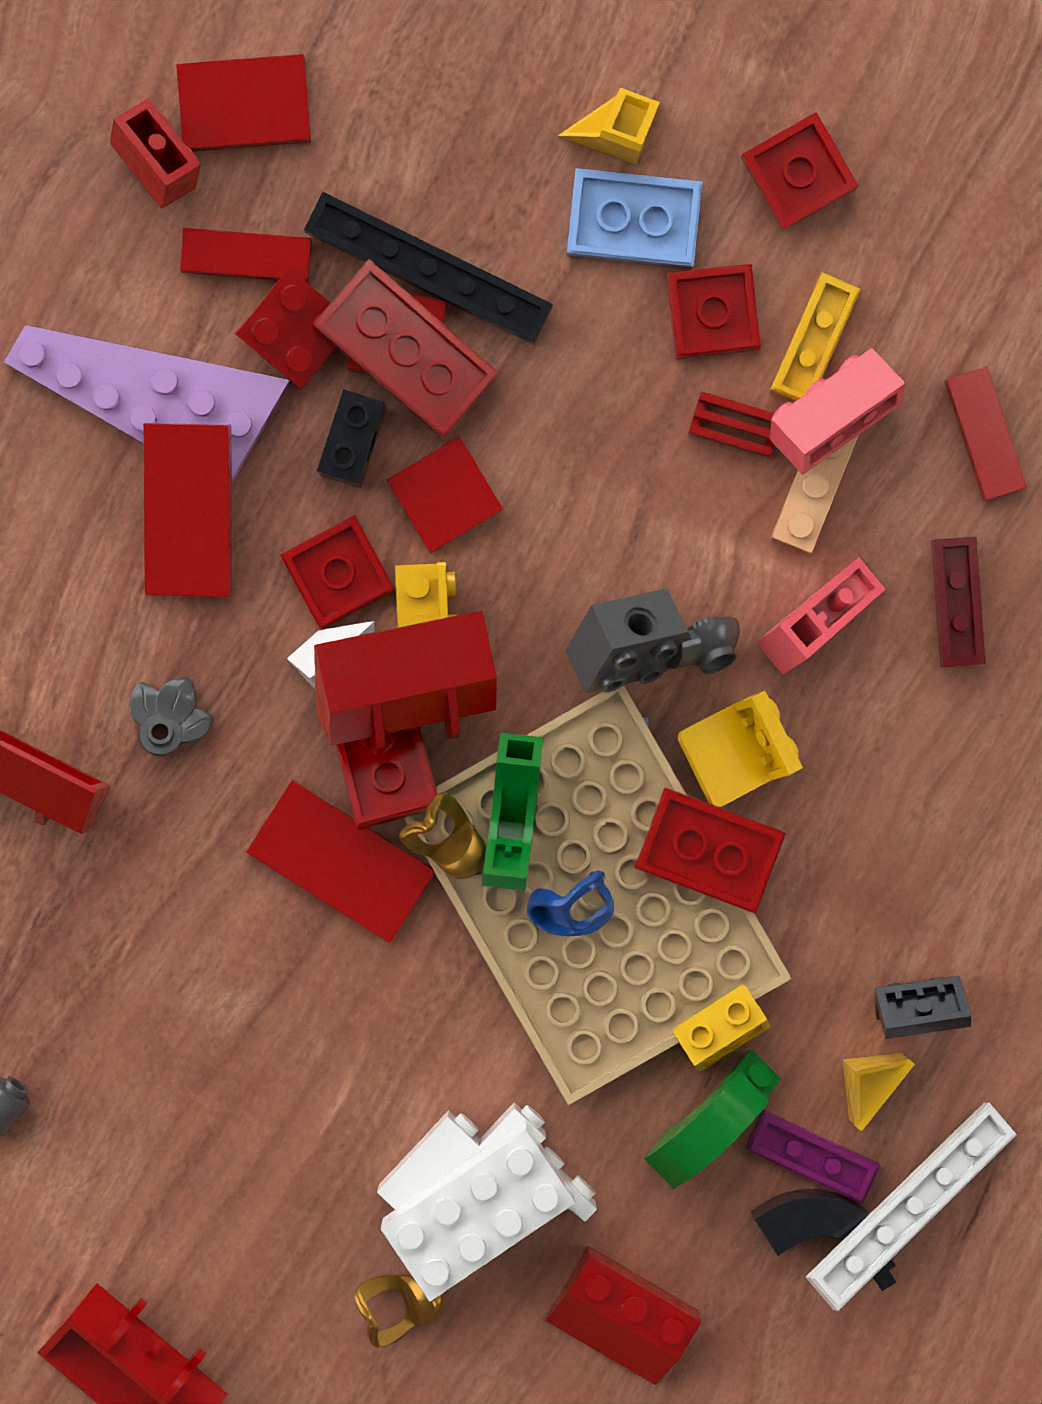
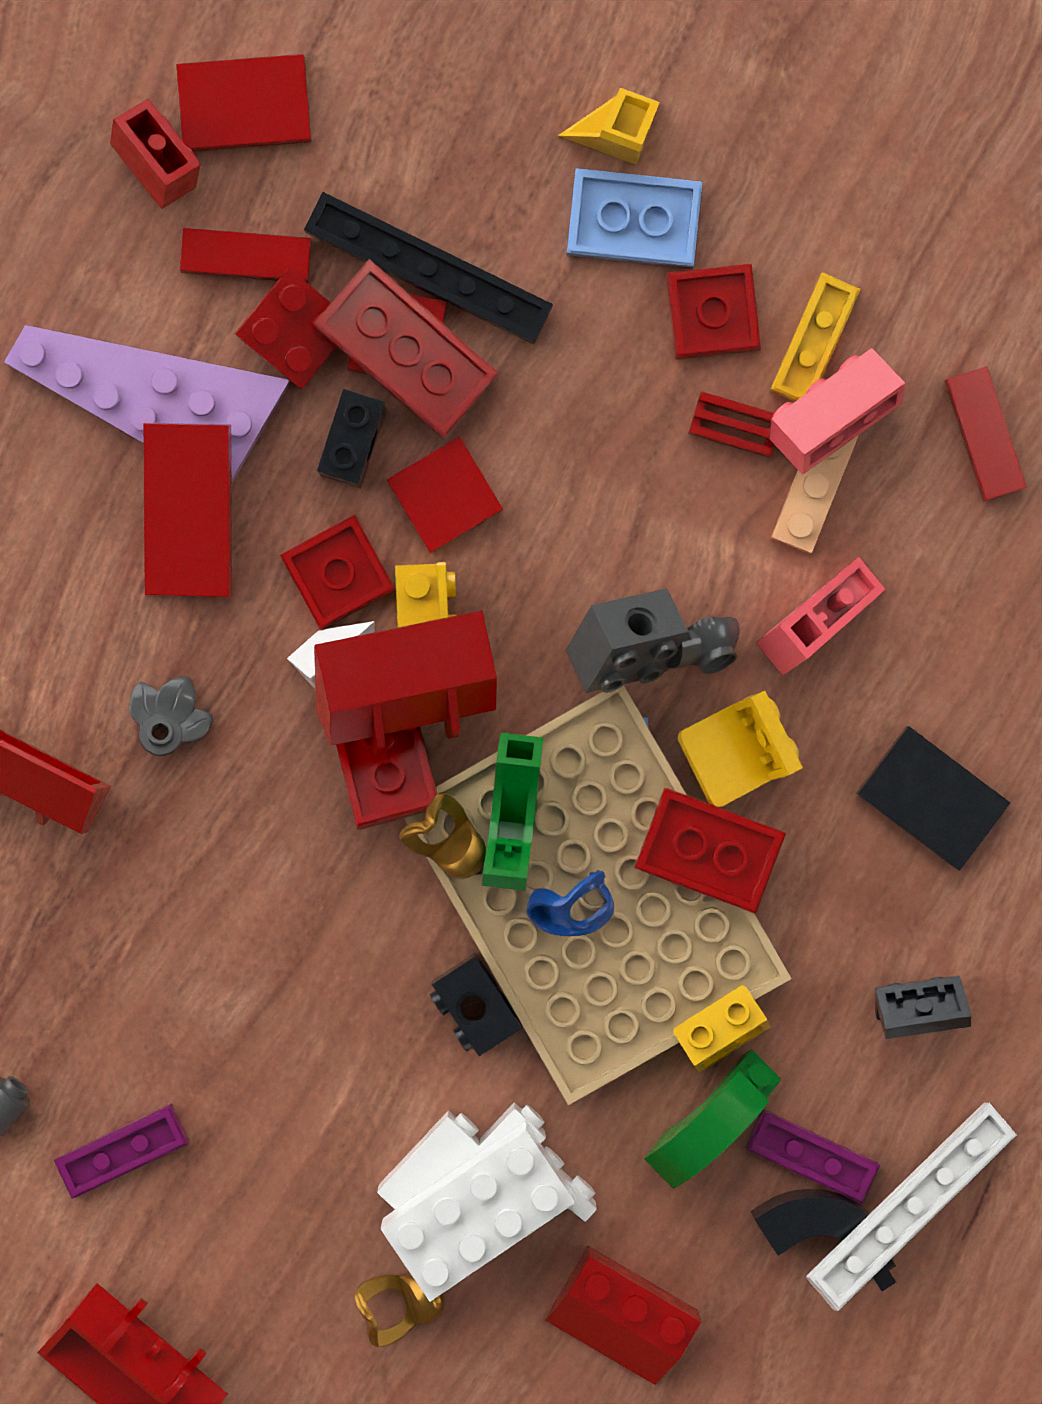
red tile [246,780,435,943] -> none
red plate [741,112,858,231] -> none
yellow slope [842,1053,915,1131] -> none
dark red plate [931,537,986,668] -> none
none -> magenta tile [54,1103,190,1199]
none -> black brick [430,953,522,1056]
none -> black tile [856,726,1010,871]

